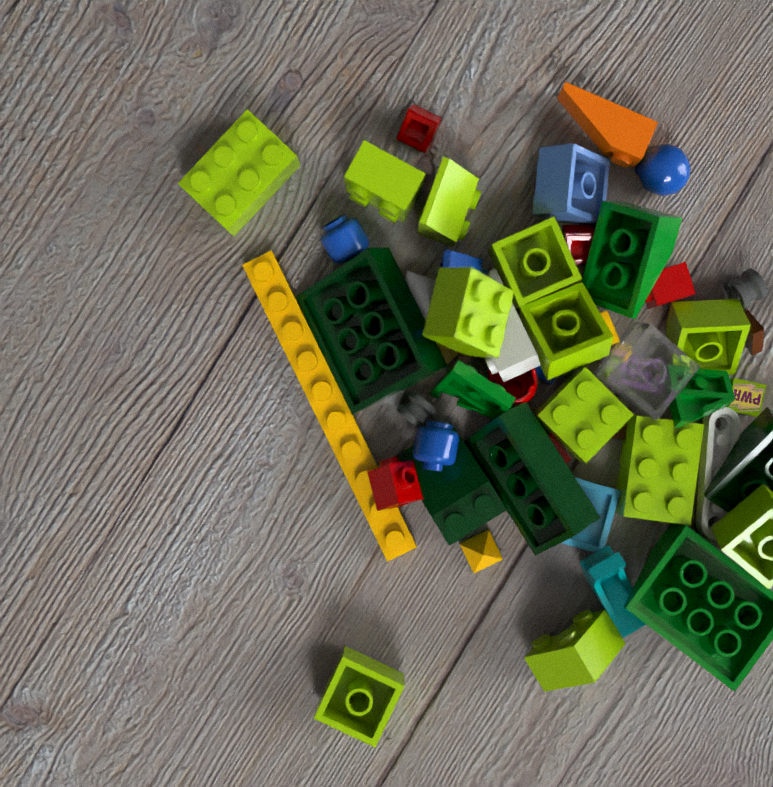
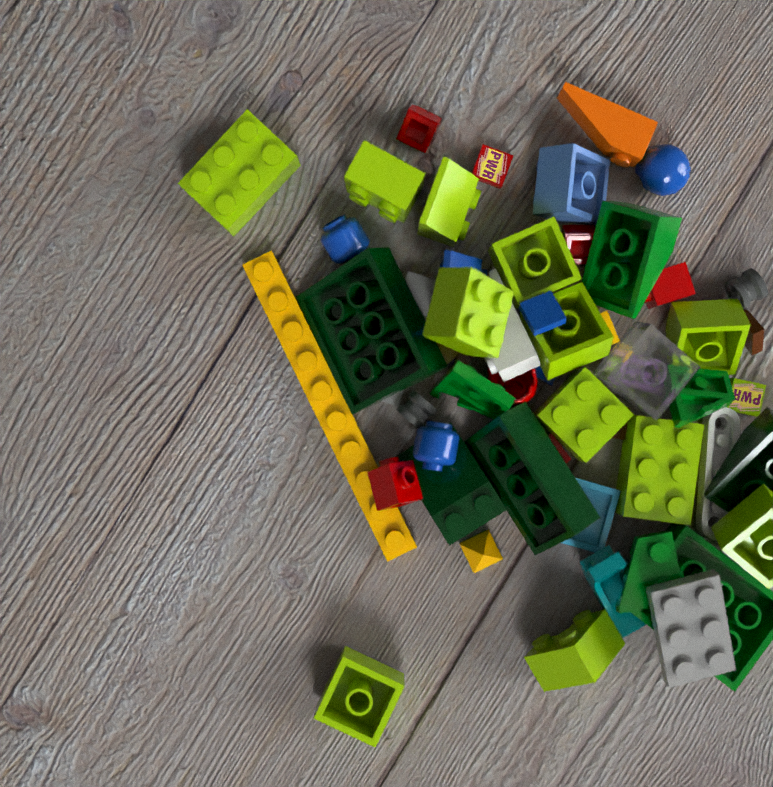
none -> tile [472,144,513,189]
none -> blue tile [519,290,567,336]
none -> green wing [615,530,681,613]
none -> light grey plate [646,569,736,688]

